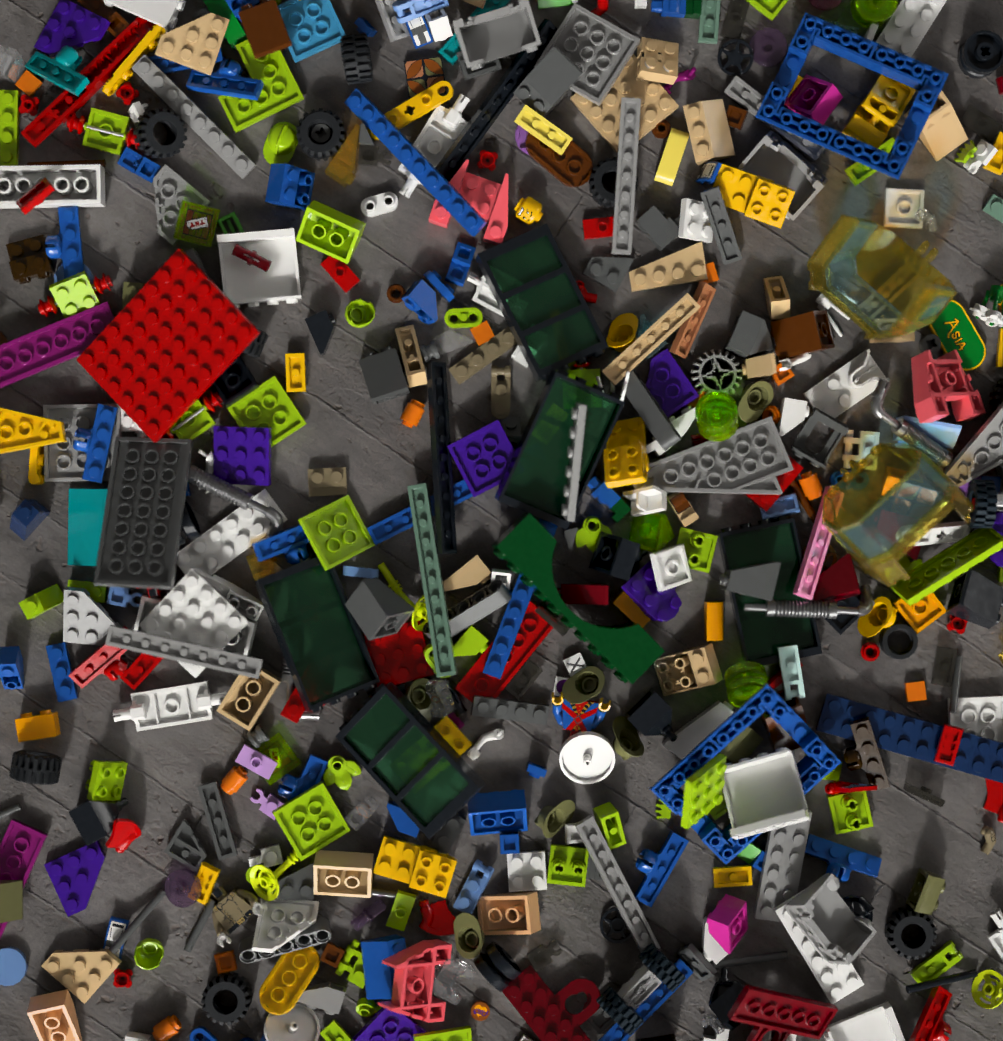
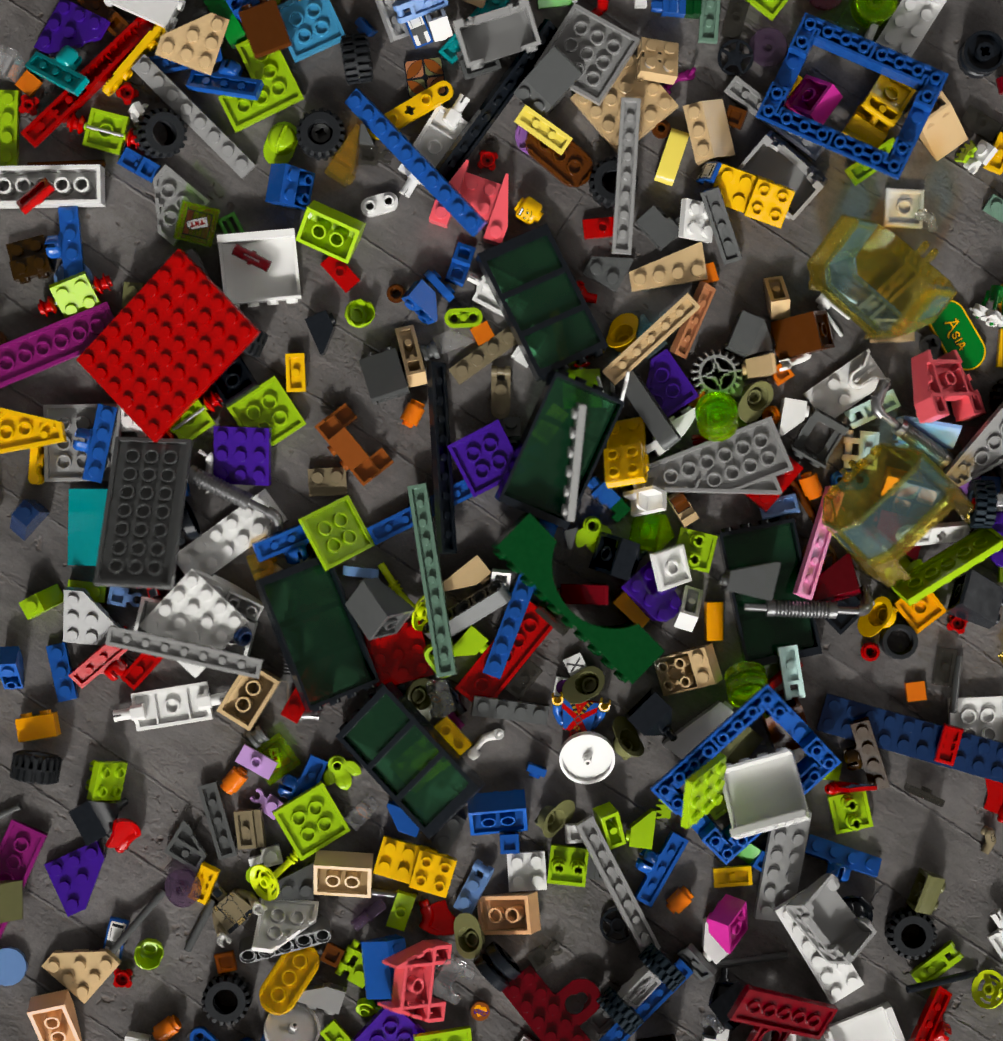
none -> dark blue plate [233,627,252,646]
none -> dark tan plate [233,808,267,850]
none -> dark orange bracket [314,403,394,486]
none -> lime slope [625,808,657,850]
none -> orange brick [666,885,694,914]
none -> white slope [674,585,704,632]
none -> light aqua plate [844,389,901,429]

